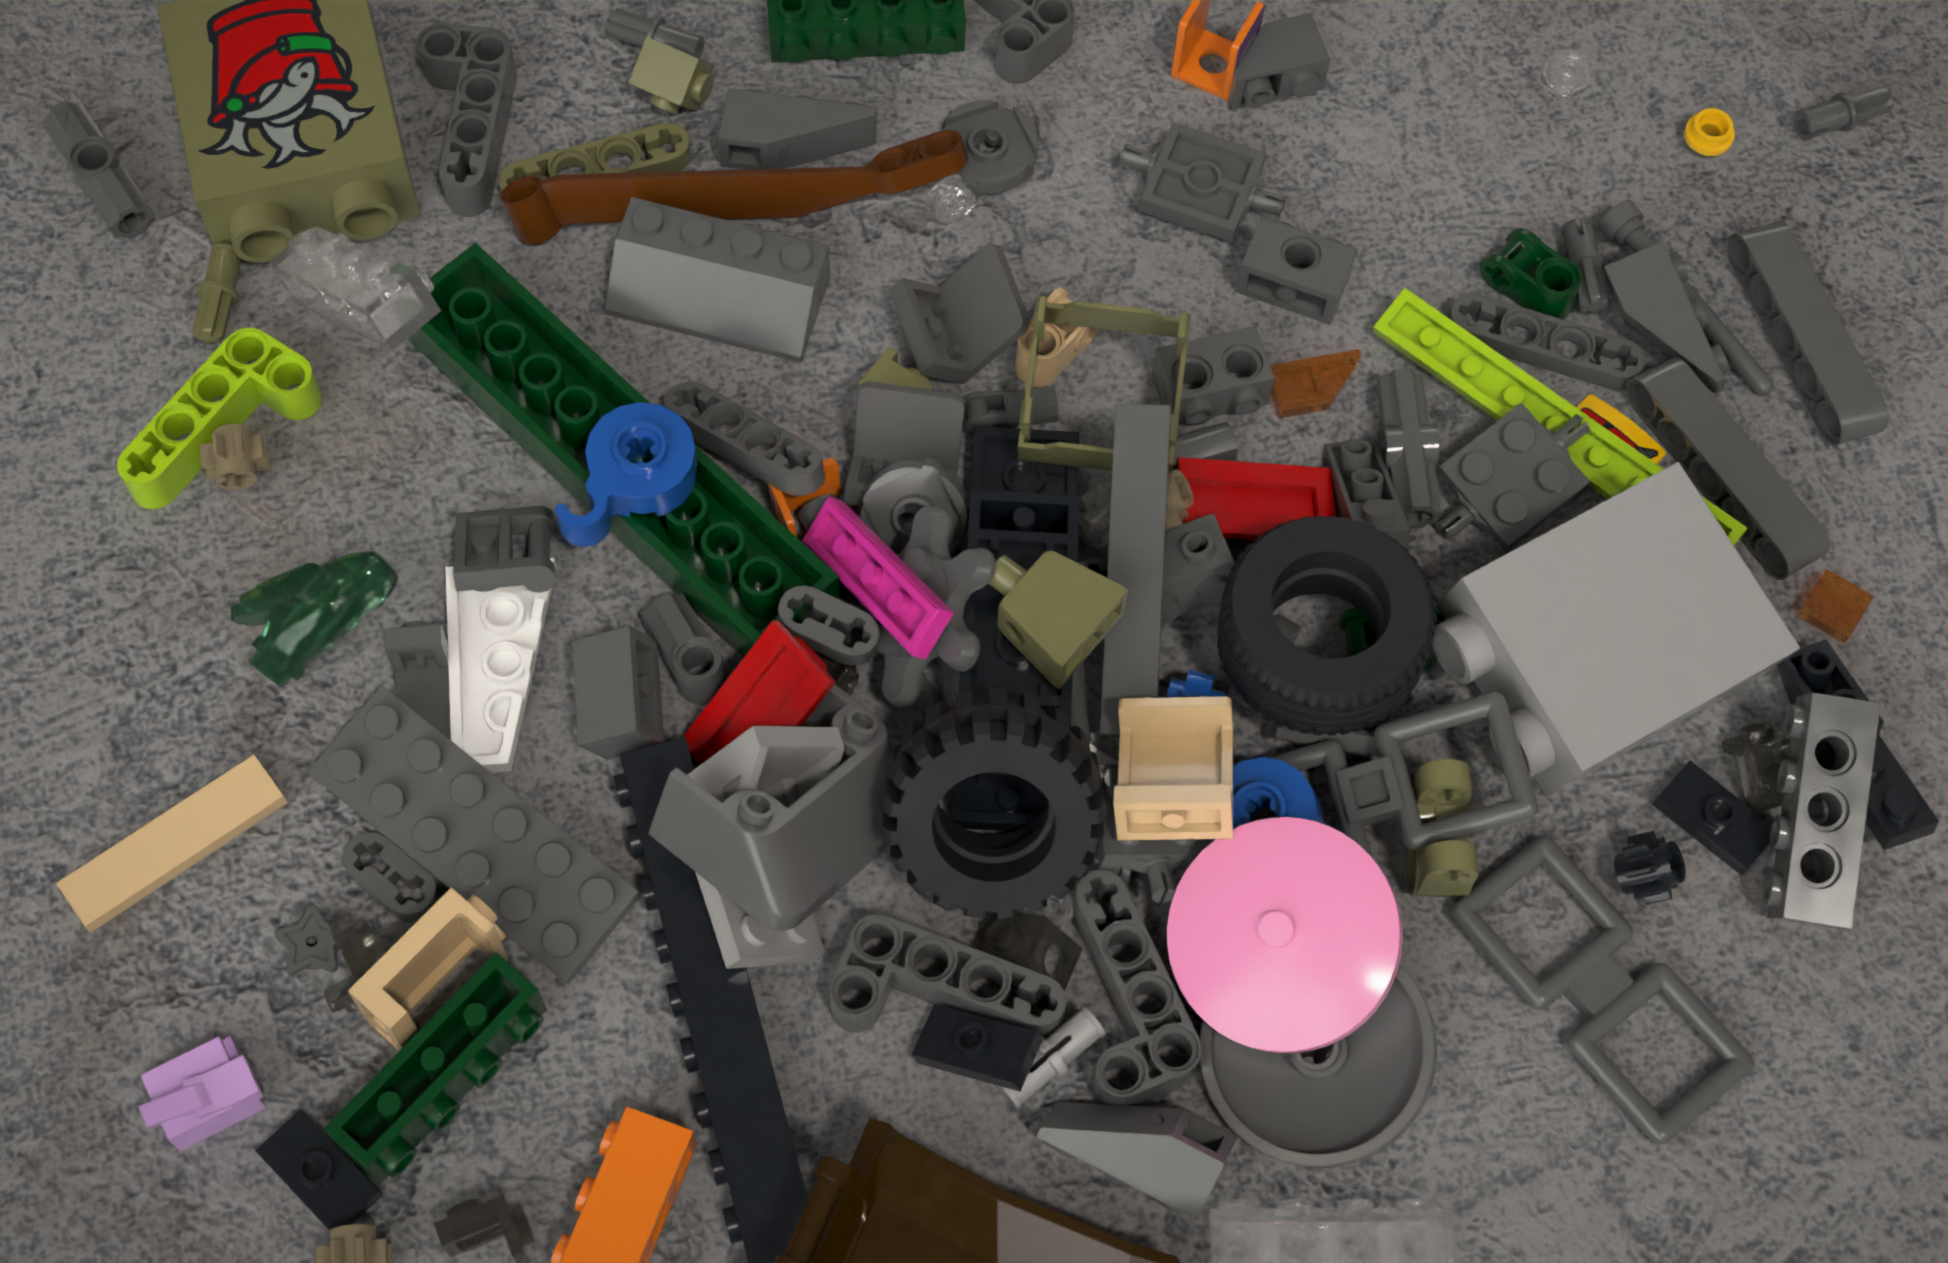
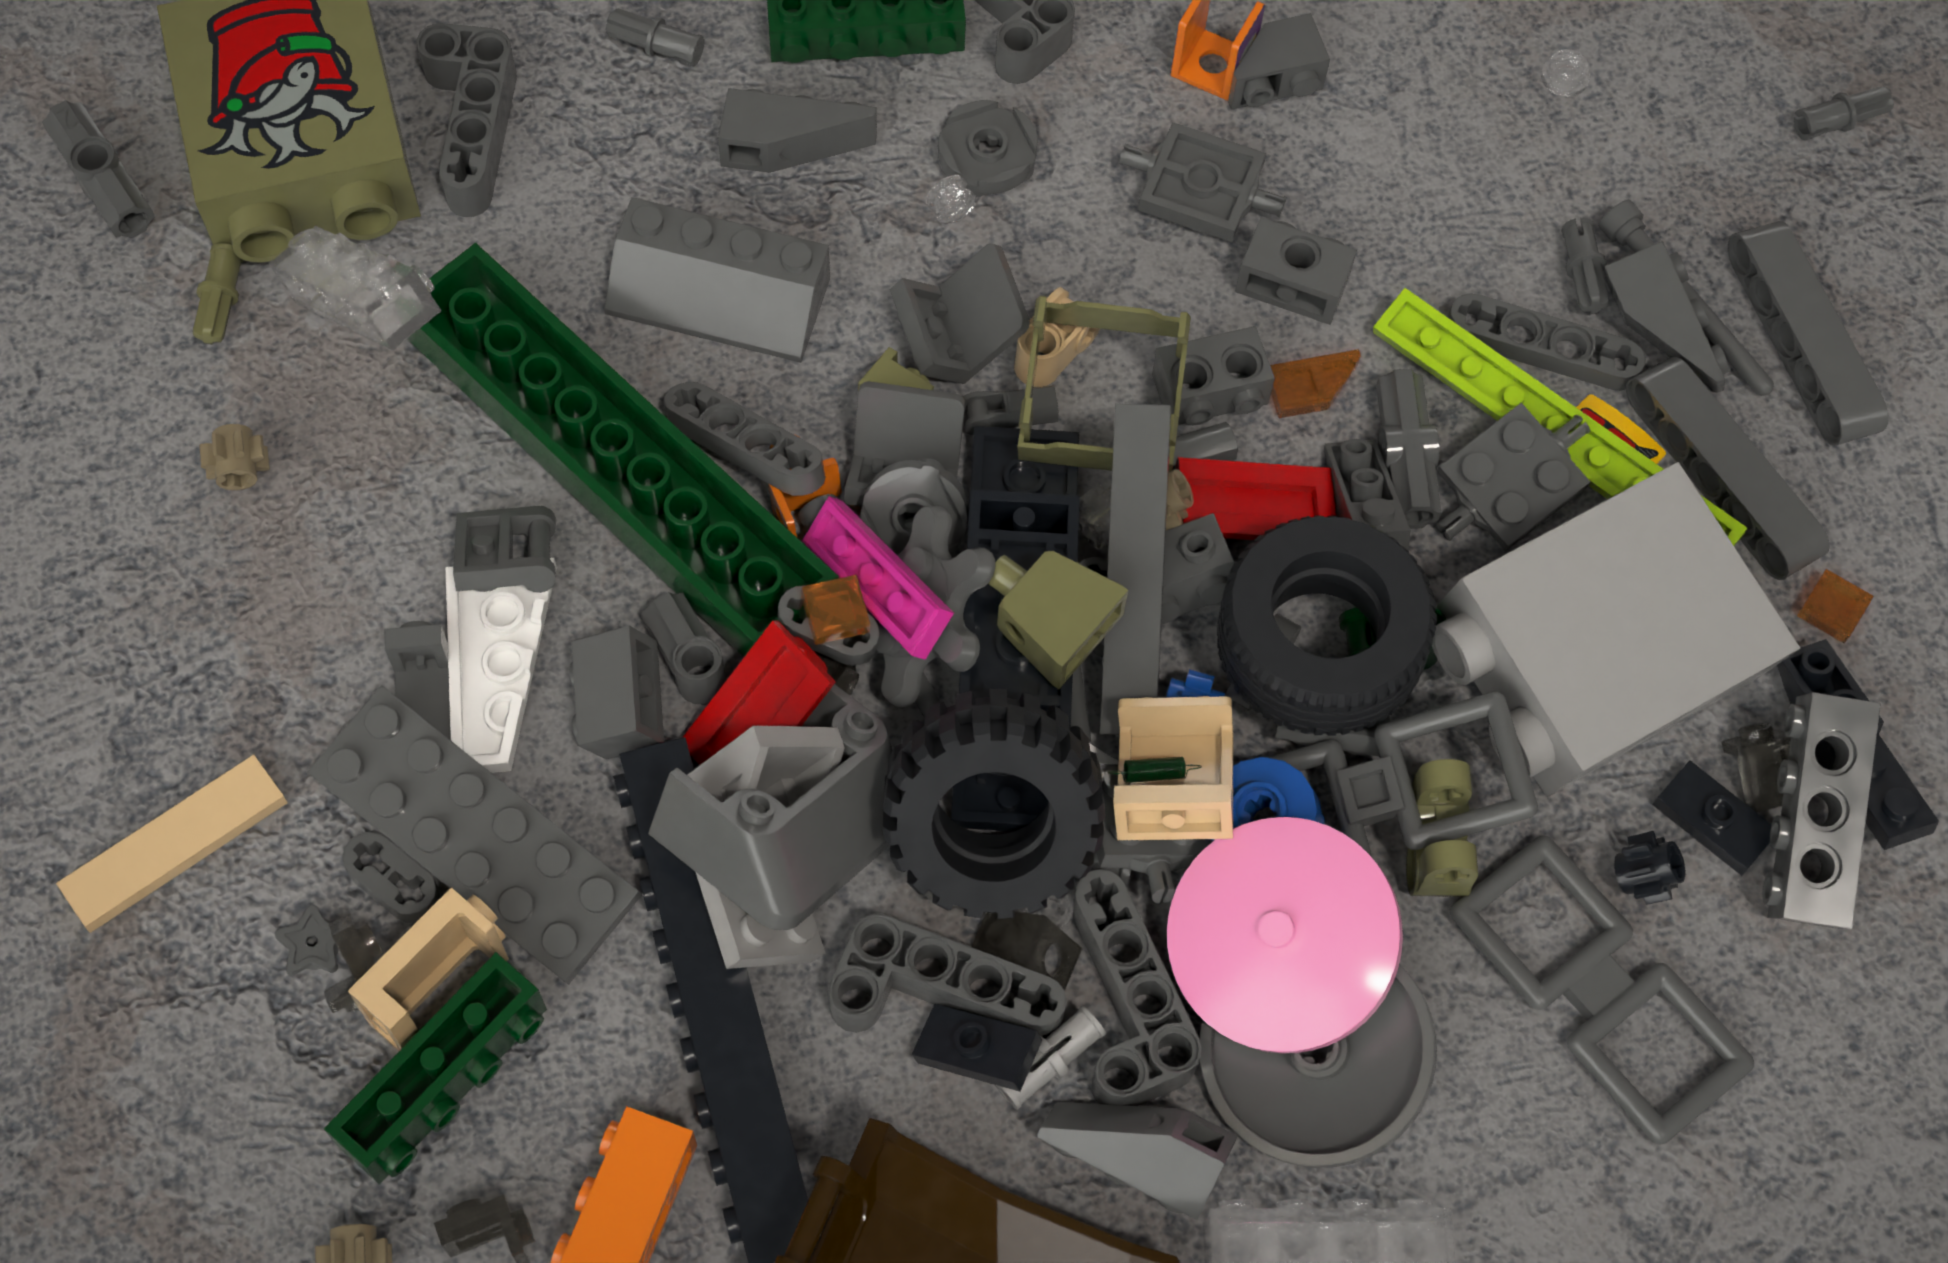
lime beam [117,328,322,509] -> none
lavender piece [138,1036,266,1151] -> none
clear green animal [230,551,399,688] -> none
black plate [255,1109,383,1231] -> none
olive beam [499,123,691,192] -> none
reddish brown piece [500,130,969,245] -> none
blue piece [555,402,698,547] -> none
olive brick [628,36,715,114] -> none
dark green piece [1480,228,1582,320] -> none
yellow plate [1684,108,1735,156] -> none
none -> clear orange tile [801,575,871,645]
none -> dark green piece [1108,757,1202,783]

